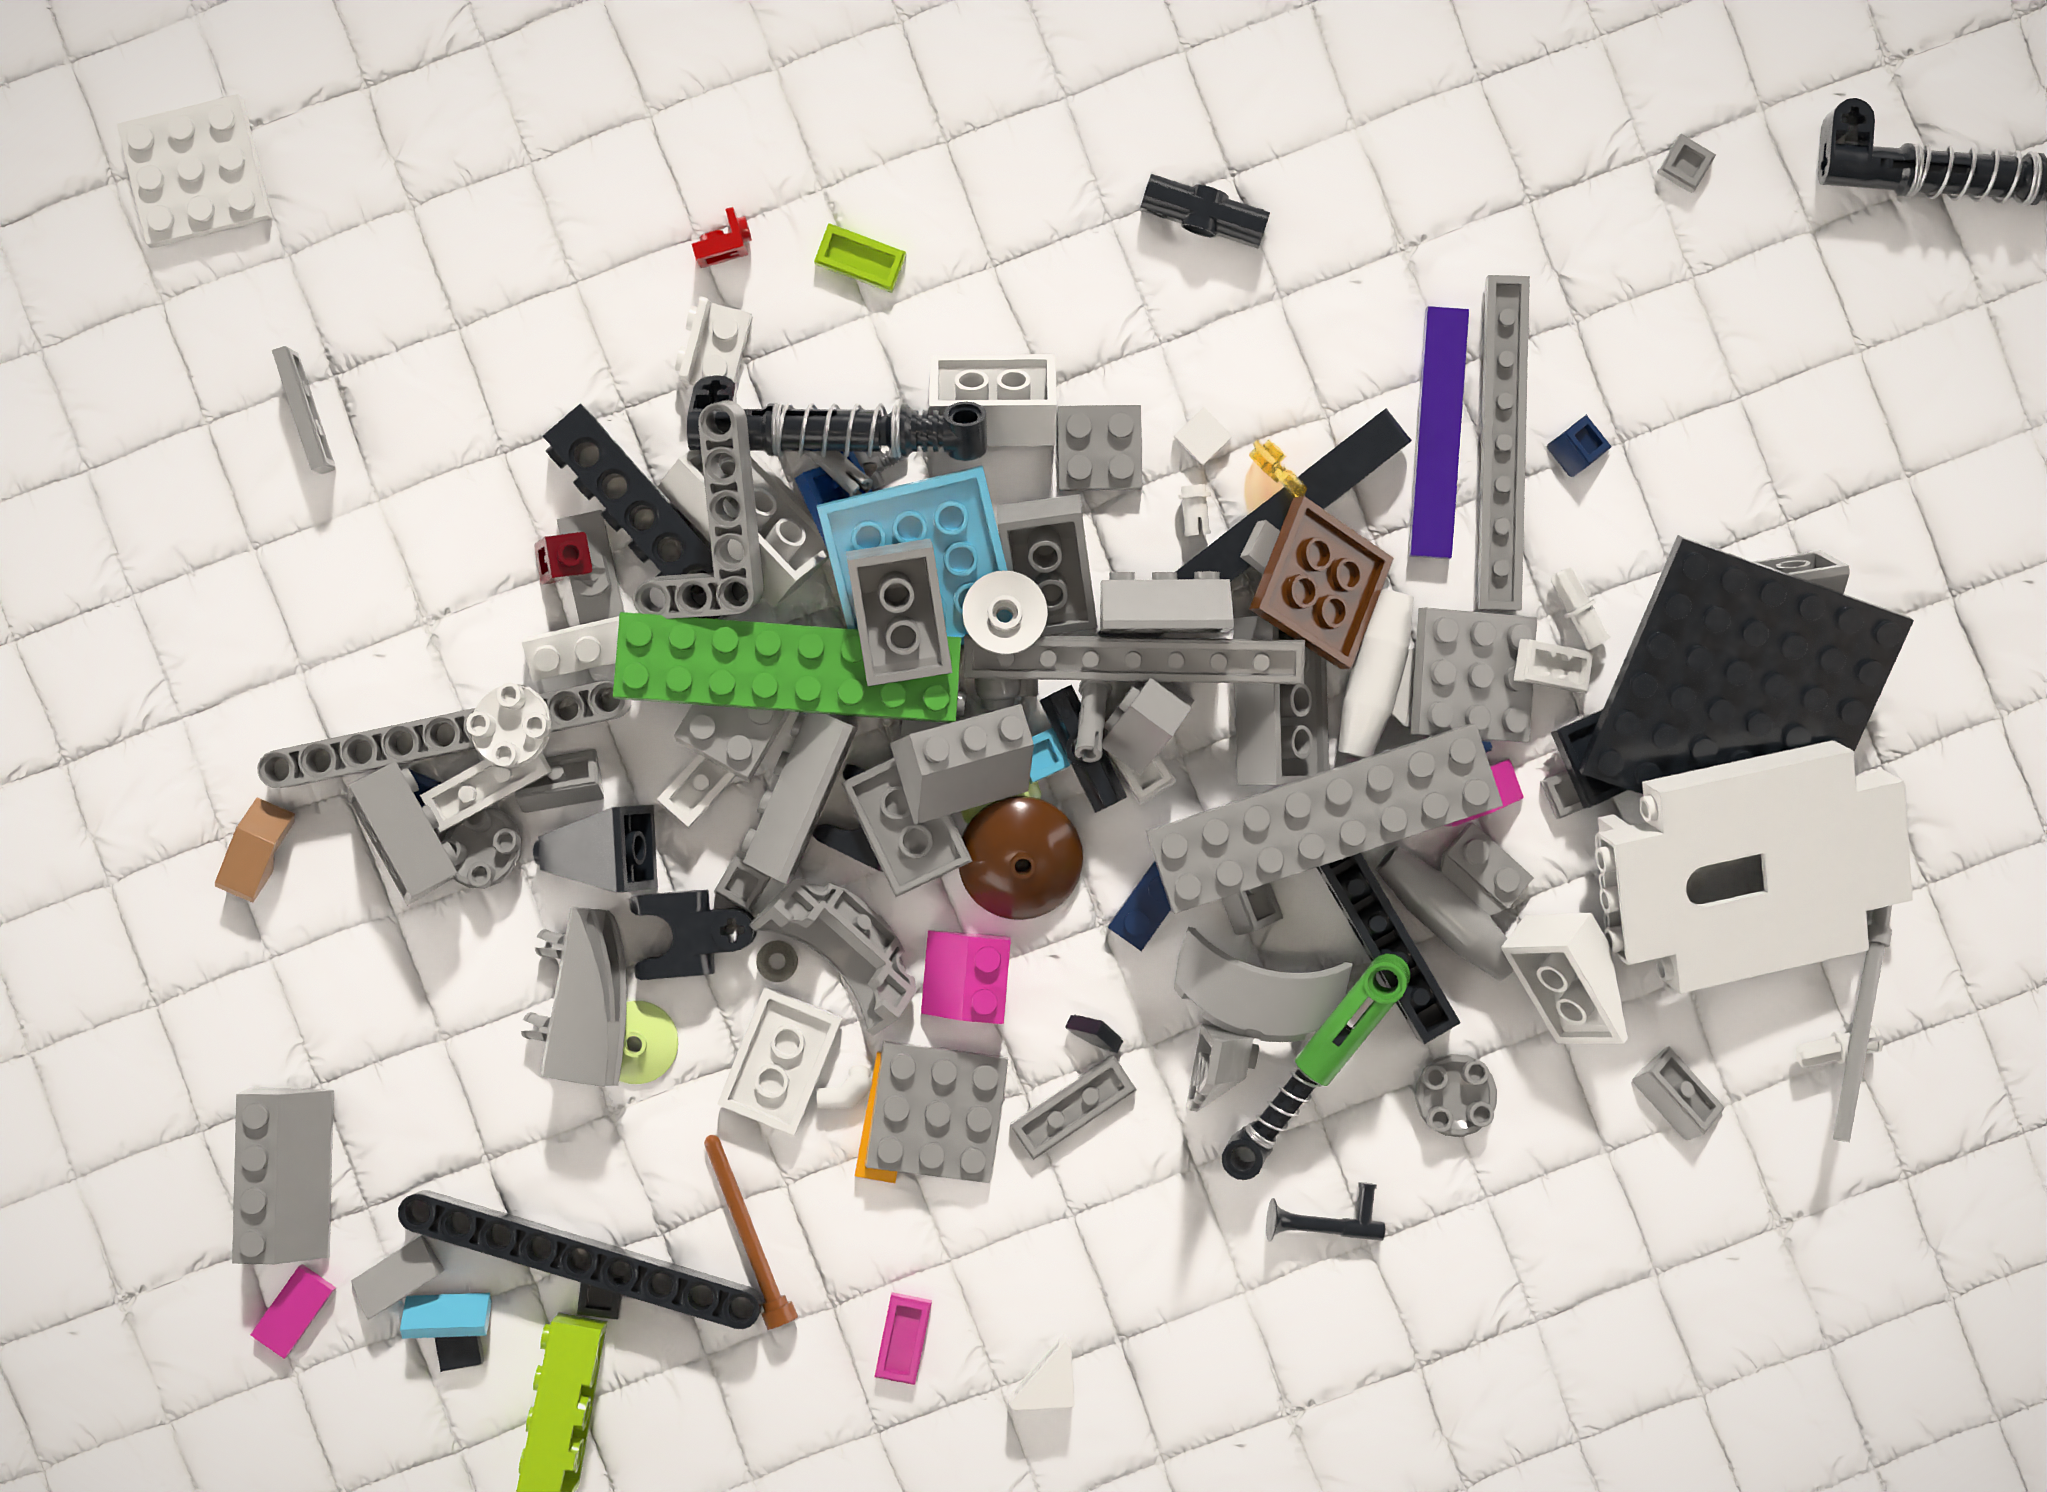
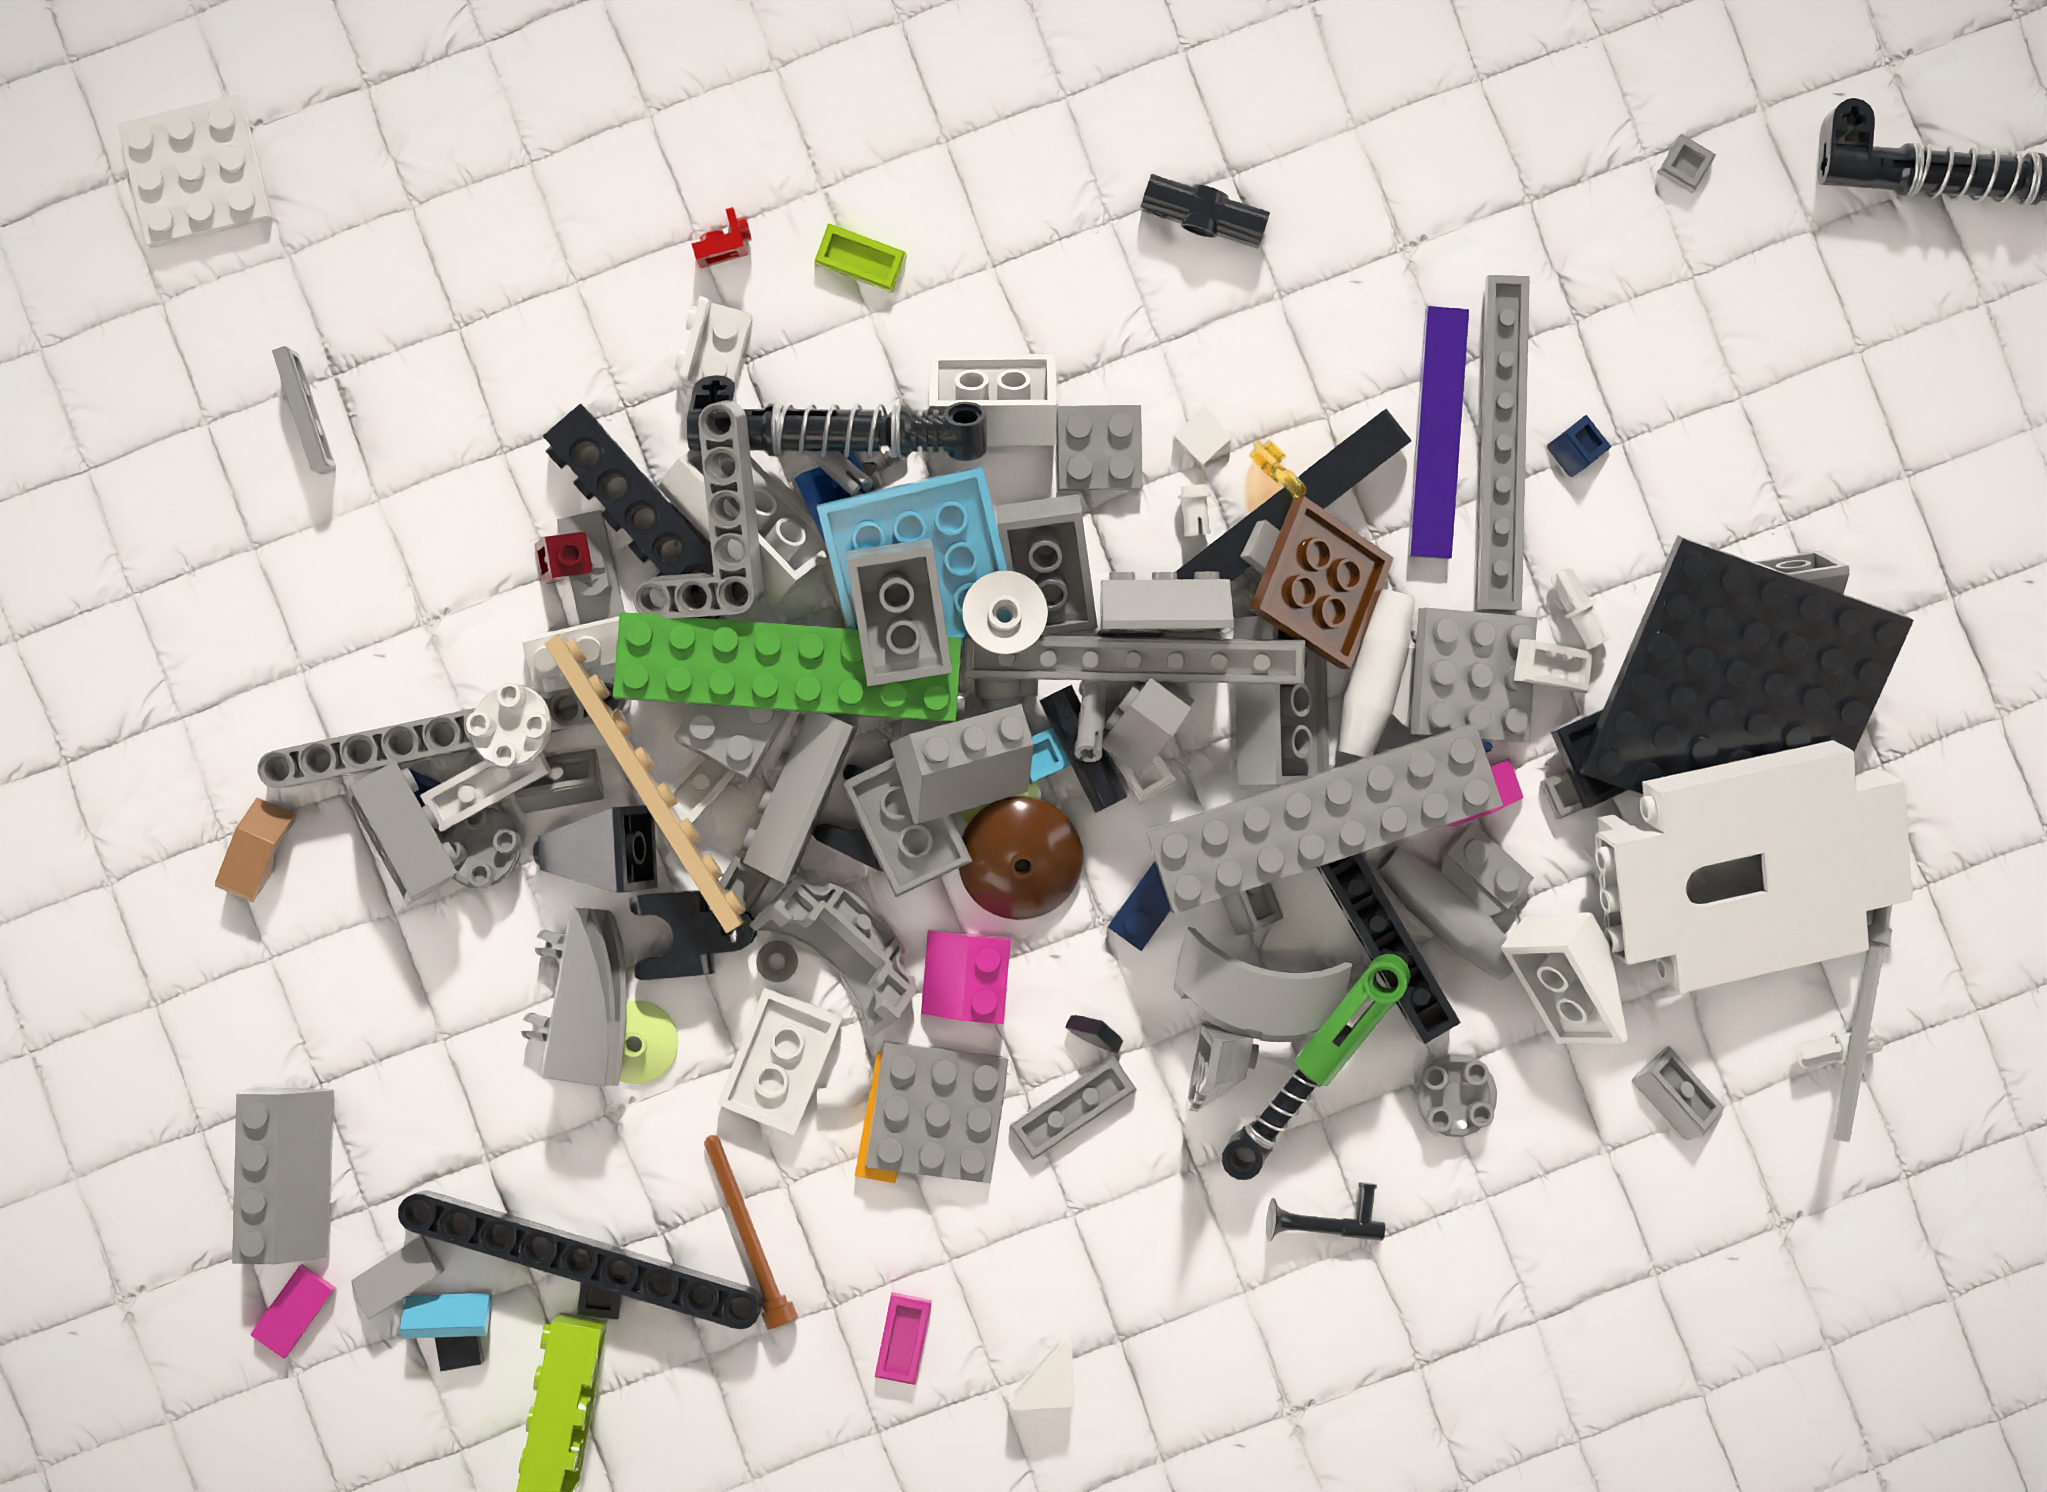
none -> tan plate [544,634,746,934]

